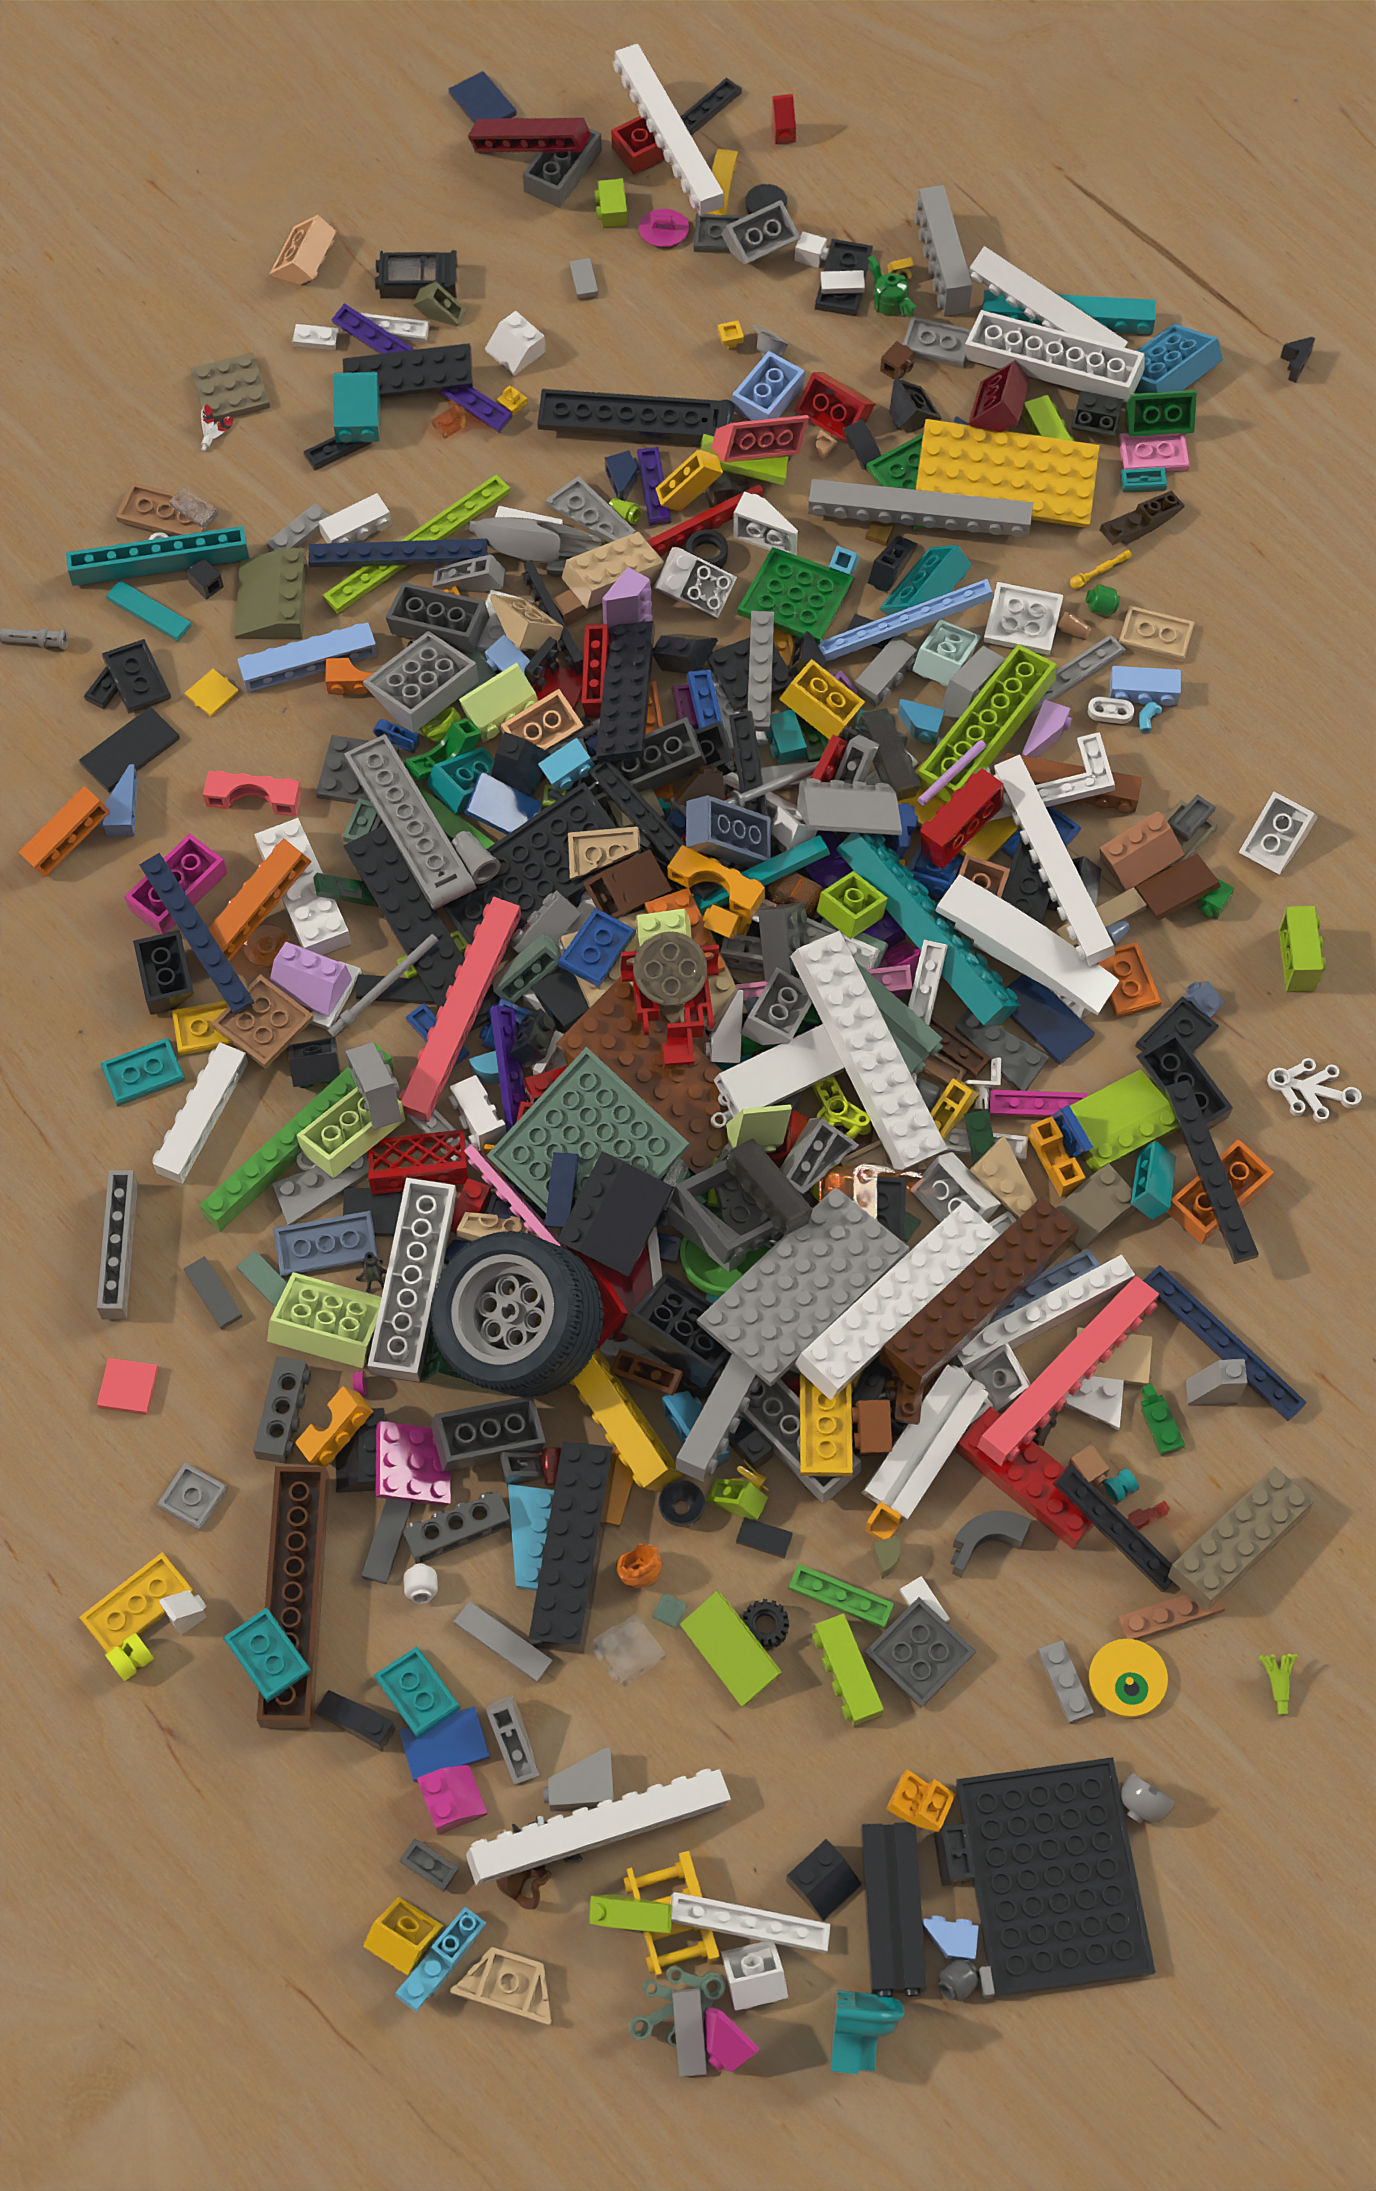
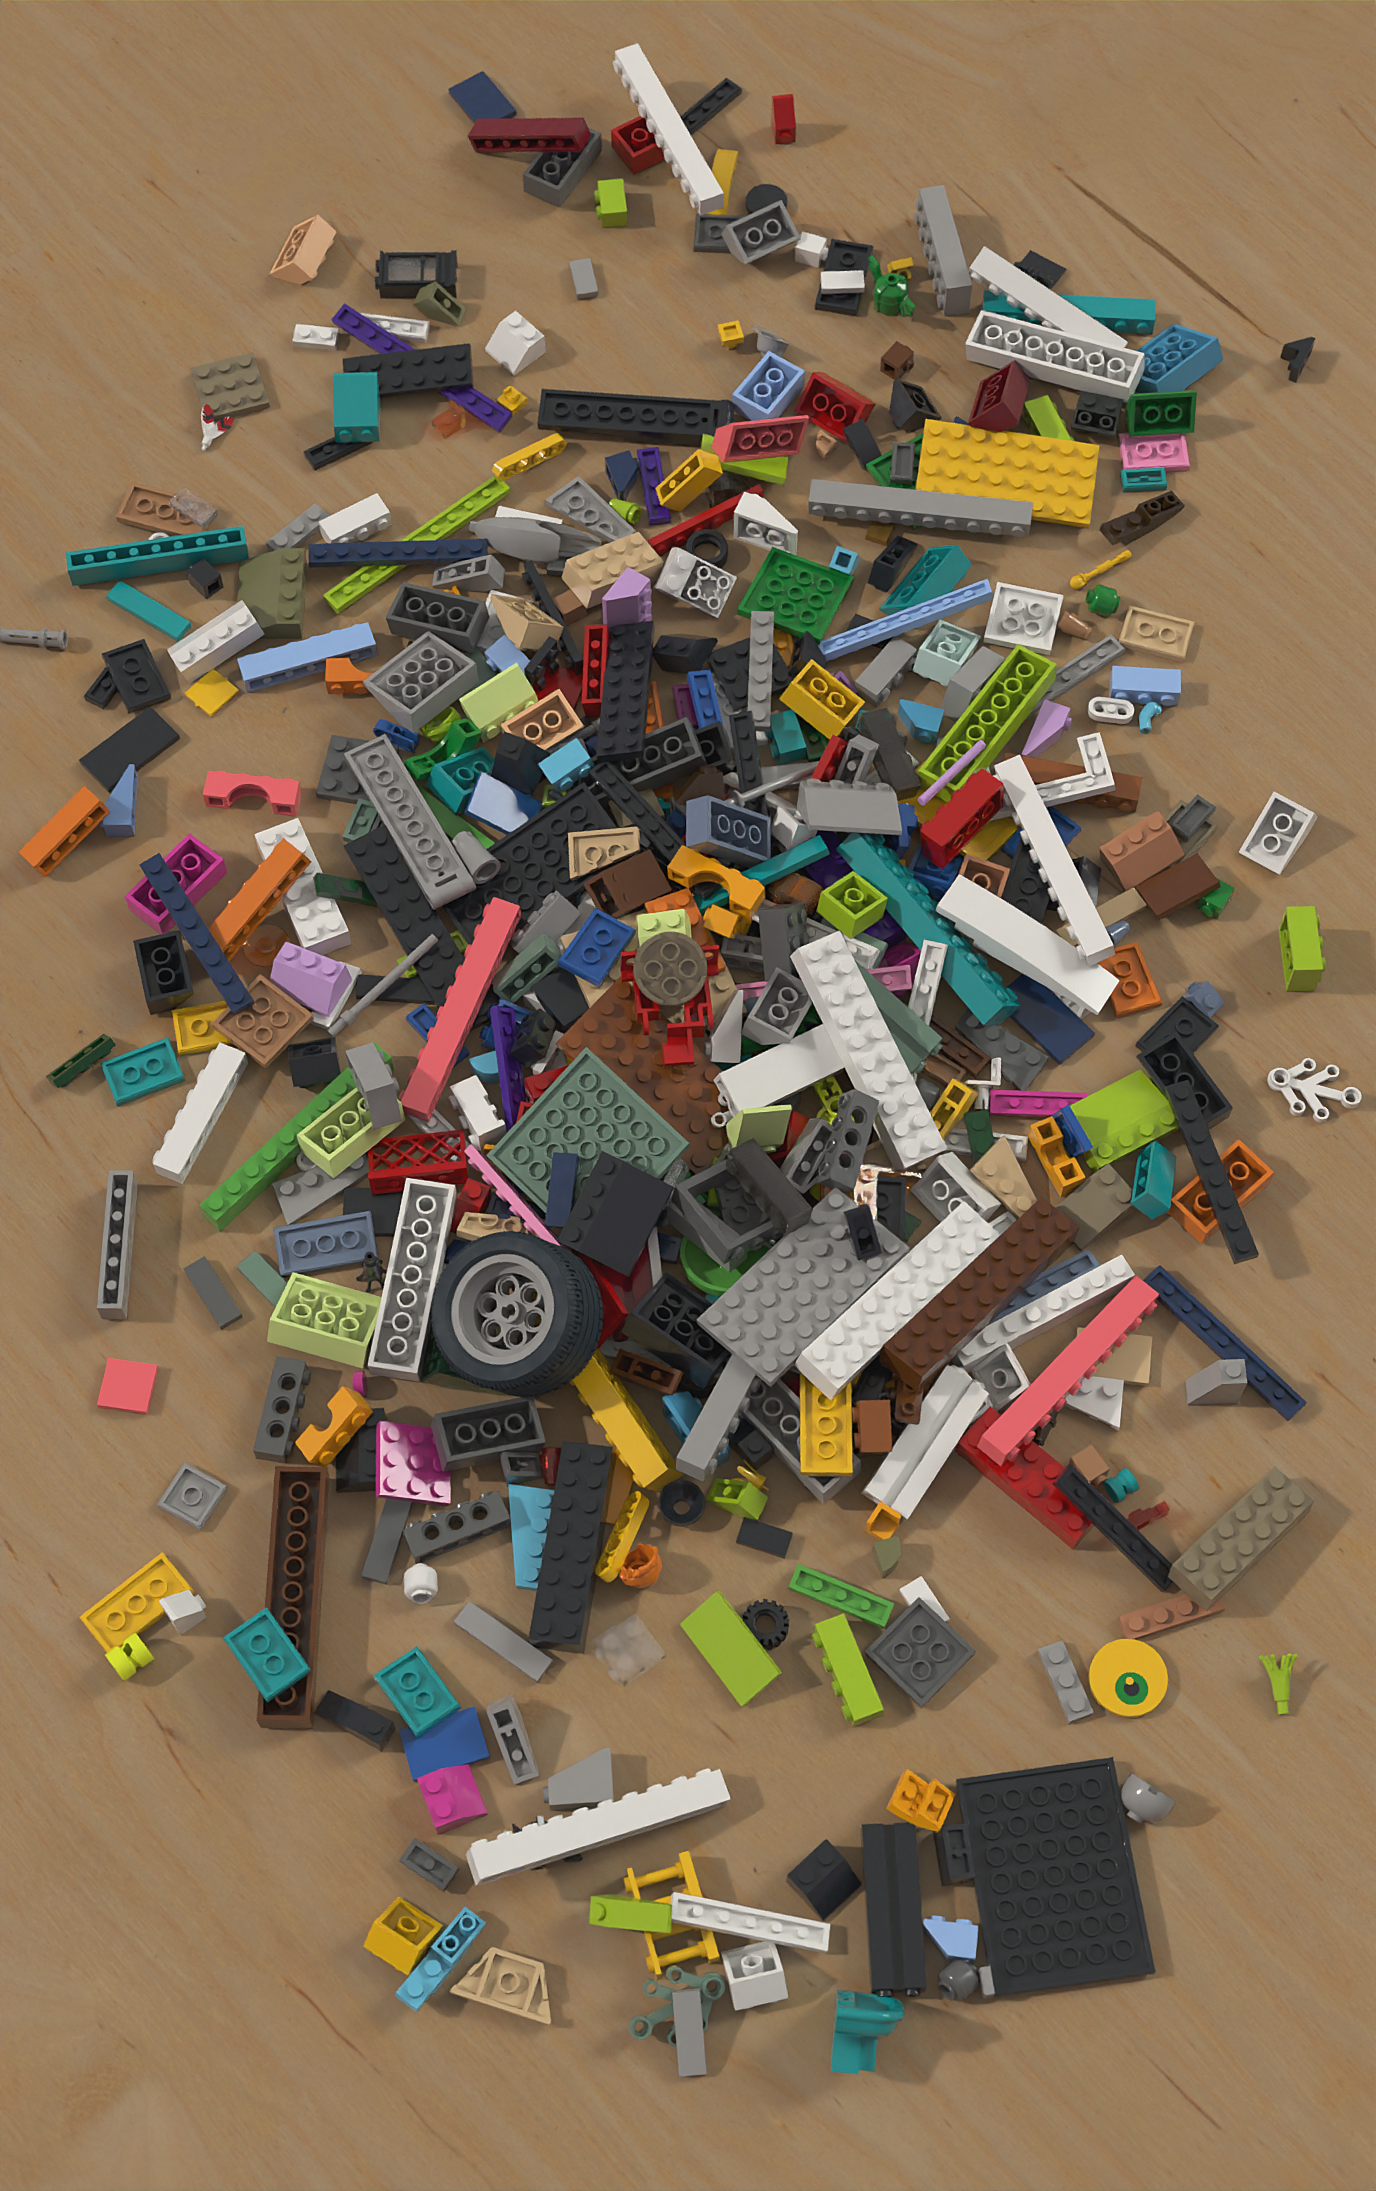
reddish brown piece [496,1869,551,1910] -> none
dark pink shield [639,209,689,247] -> none
clear light blue tile [652,1593,687,1629] -> none
dark pink slope [704,2007,759,2072] -> none
light grey tile [903,316,971,368] -> none
dark grey arch [950,1511,1032,1578] -> none
green hinge [1141,1384,1185,1455] -> none
none -> dark green plate [46,1034,116,1088]
none -> white slope [167,600,265,684]
none -> yellow beam [492,433,567,481]
none -> yellow beam [595,1491,649,1583]
none -> dark grey brick [817,1089,880,1194]
none -> black slope [843,1204,882,1261]
none -> dark grey tile [890,442,915,485]
none -> black hinge [1014,250,1066,290]

